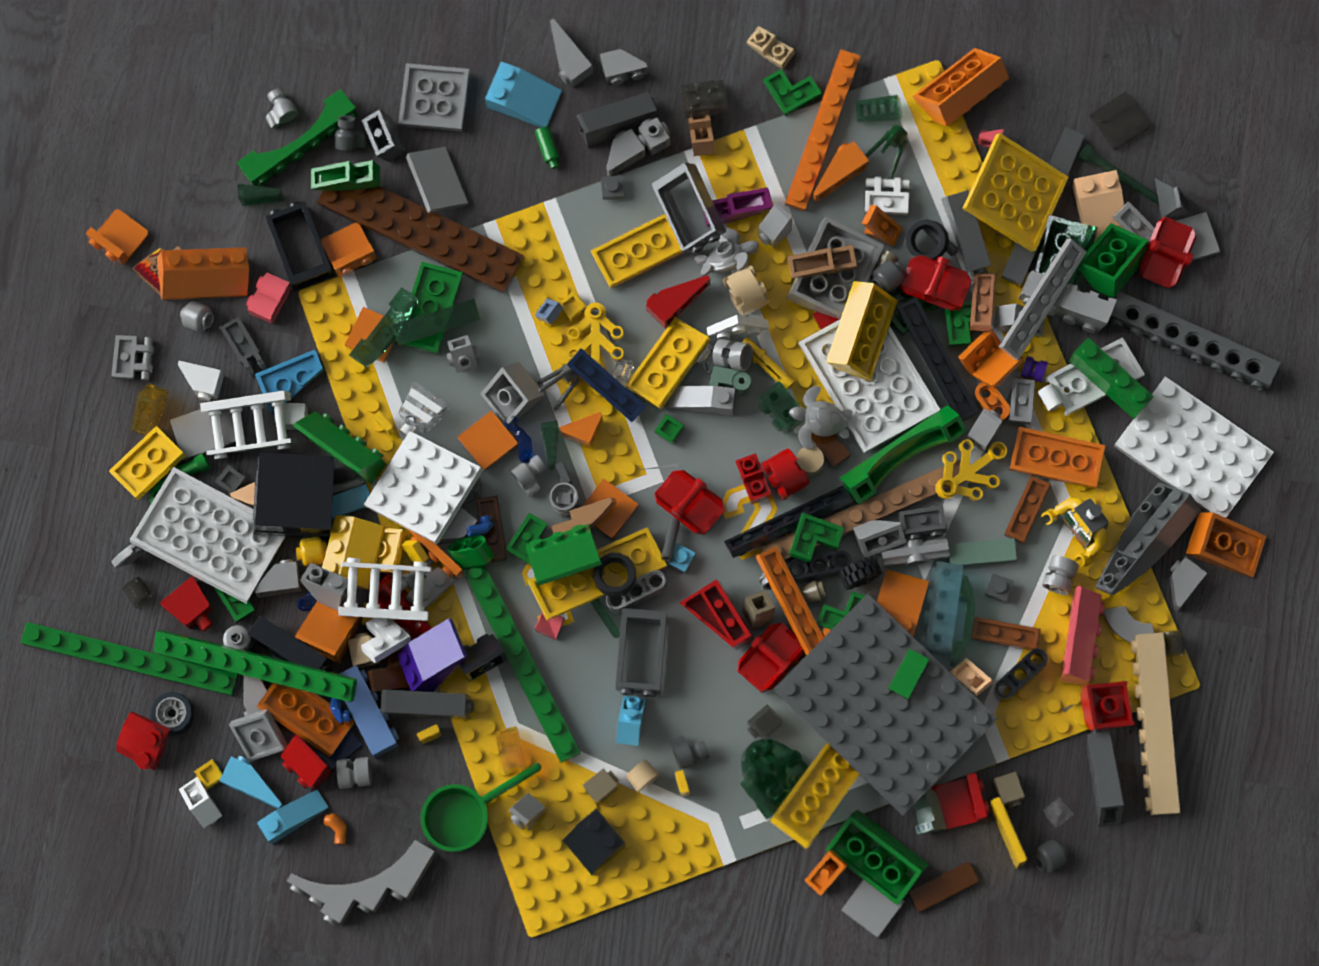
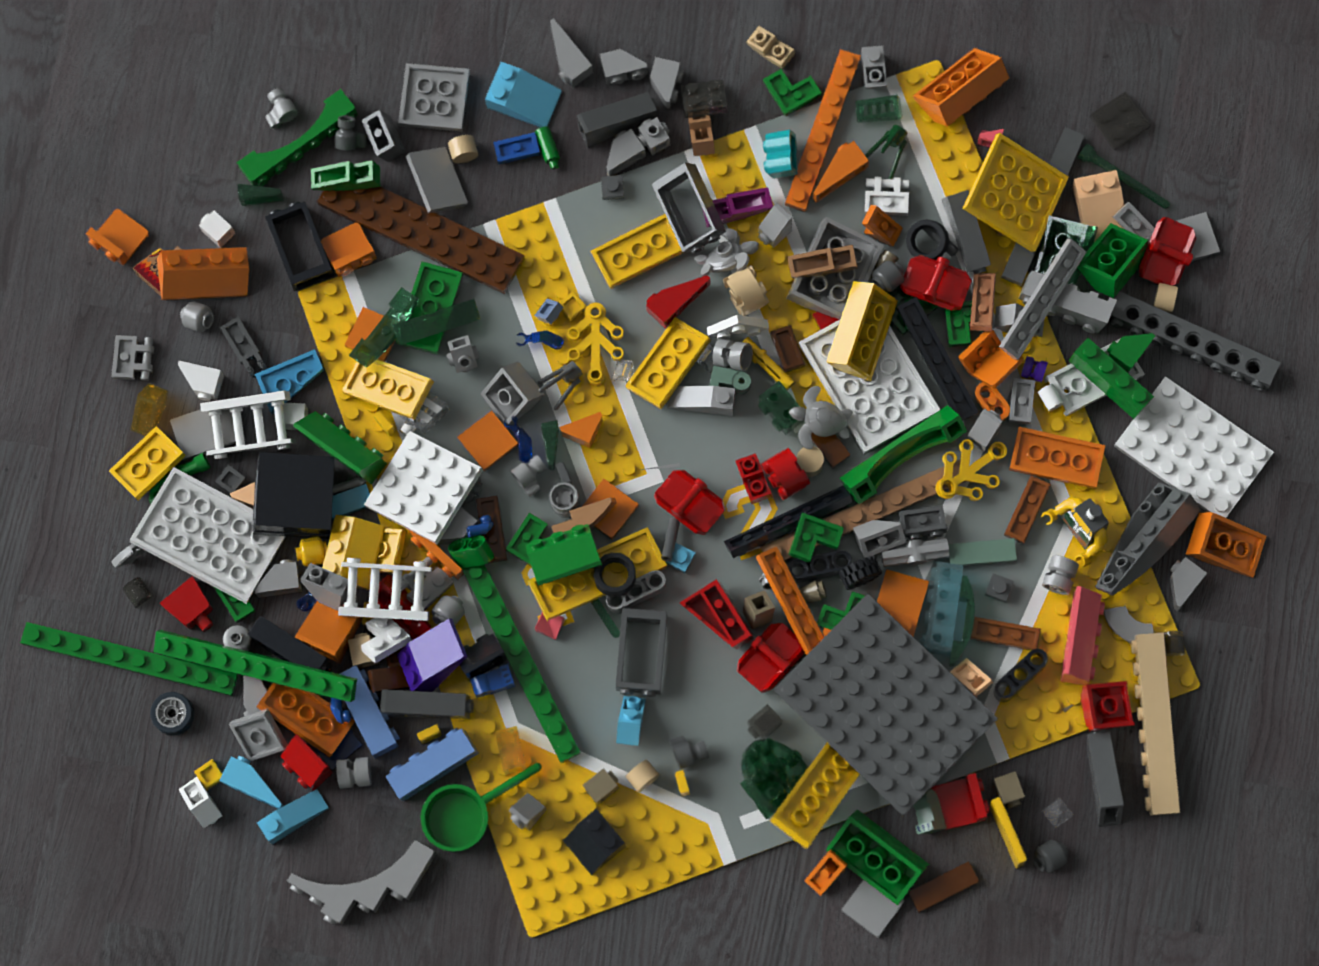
red slope [116,711,171,770] -> none
coral brick [246,273,292,324] -> none
orange arm [324,814,347,845] -> none
yellow tile [401,540,429,563] -> none
dark blue plate [566,348,646,422] -> none
green tile [654,414,685,445] -> none
green tile [888,649,929,700] -> none
dark grey slope [1155,178,1192,219] -> none
none -> white brick [199,211,235,248]
none -> yellow tile [342,353,434,420]
none -> medium blue brick [386,728,479,801]
none -> light grey head [432,595,465,625]
none -> tan piece [448,135,478,163]
none -> blue leg [470,664,516,697]
none -> blue plate [493,132,540,165]
none -> clear blue arm [516,330,564,350]
none -> light grey slope [650,57,684,109]
none -> teal brick [763,130,798,179]
none -> reddish brown tile [770,325,805,373]
none -> light grey slope [861,46,887,89]
none -> green slope [1107,333,1155,373]
none -> tan piece [1153,283,1178,313]

